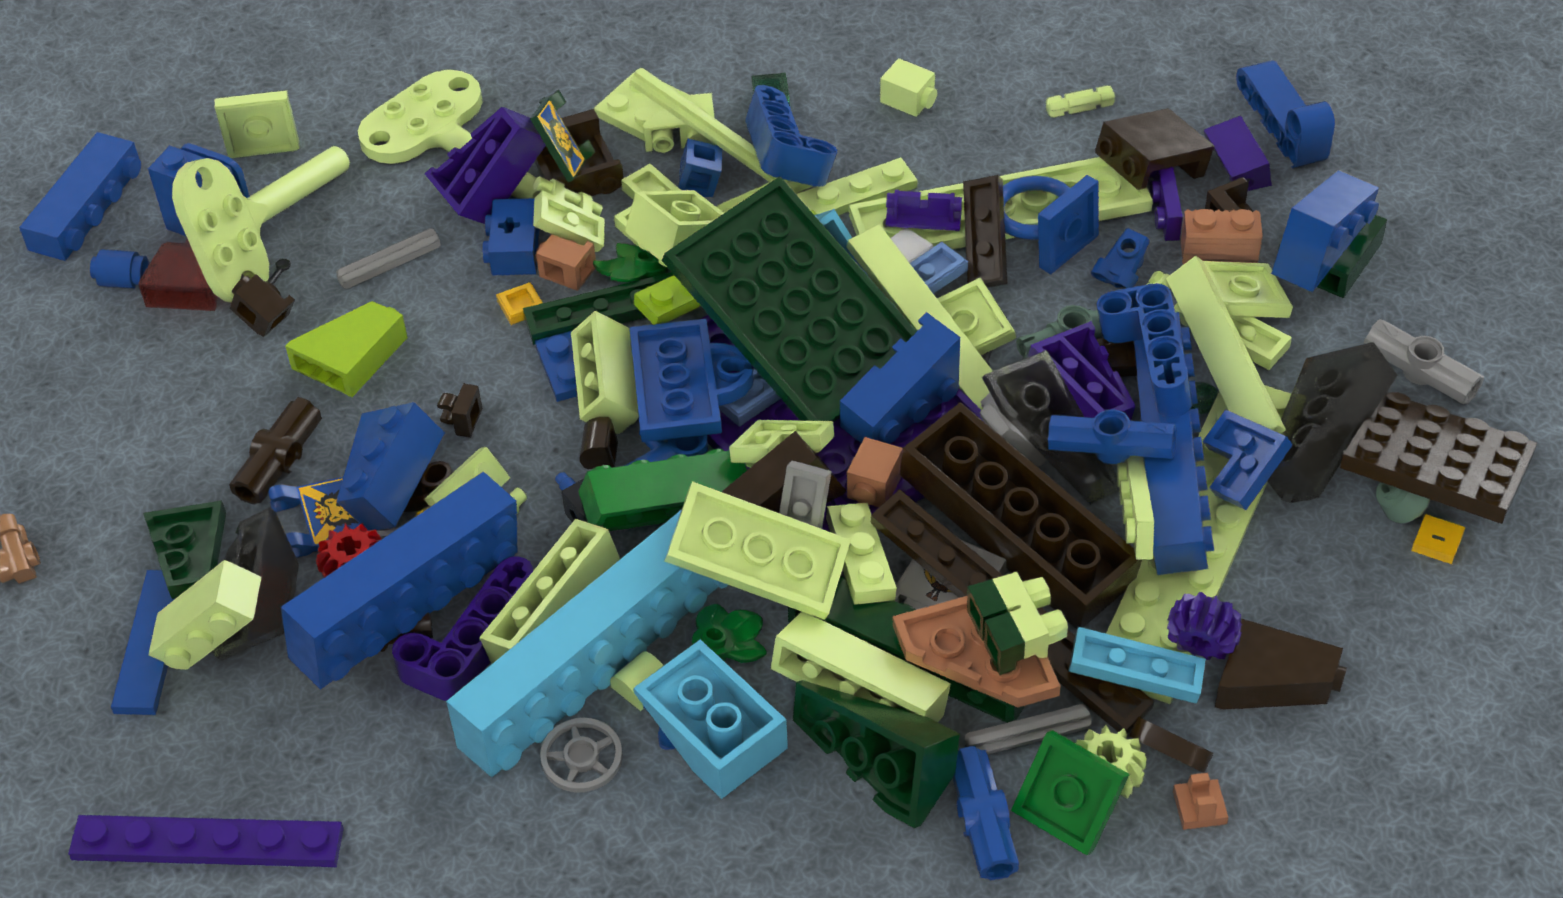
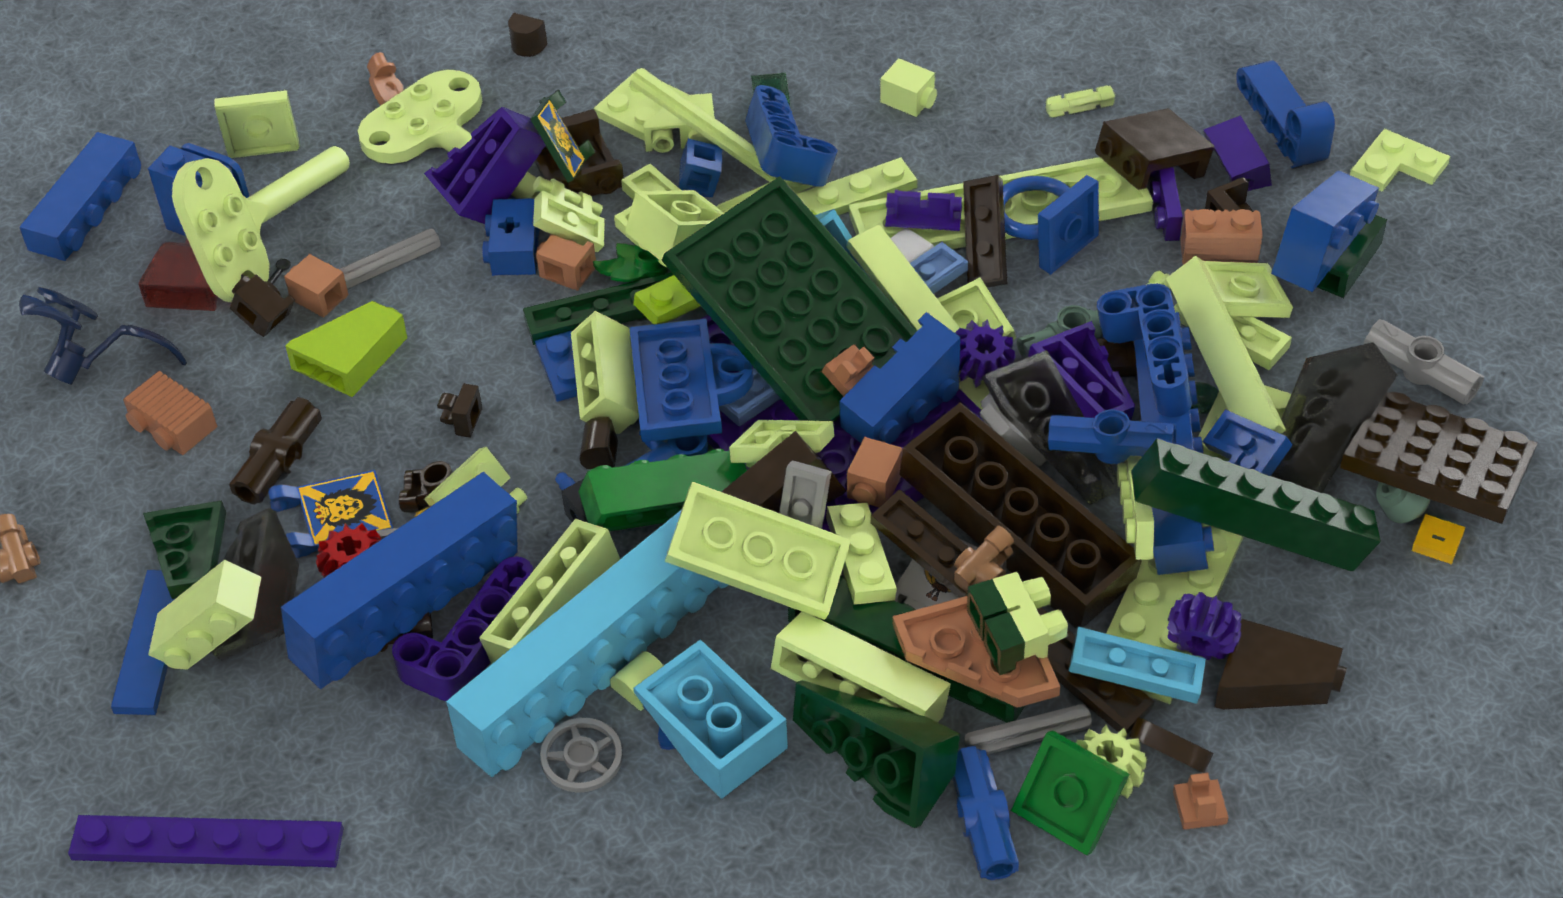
blue brick [90,249,149,289] -> none
blue wedge [336,402,445,531] -> none
yellow tile [496,282,543,325] -> none
green plate [692,604,767,663] -> none
blue plate [1091,228,1150,288] -> none
none -> dark blue plant [19,287,187,385]
none -> nougat brick [123,370,217,455]
none -> nougat brick [284,254,349,318]
none -> nougat piece [367,52,403,106]
none -> dark brown brick [508,13,548,57]
none -> nougat tile [821,344,874,397]
none -> medium nougat plate [954,526,1014,592]
none -> dark purple gear [955,319,1016,388]
none -> dark green brick [1131,438,1381,571]
none -> yellowish green plate [1350,128,1450,192]

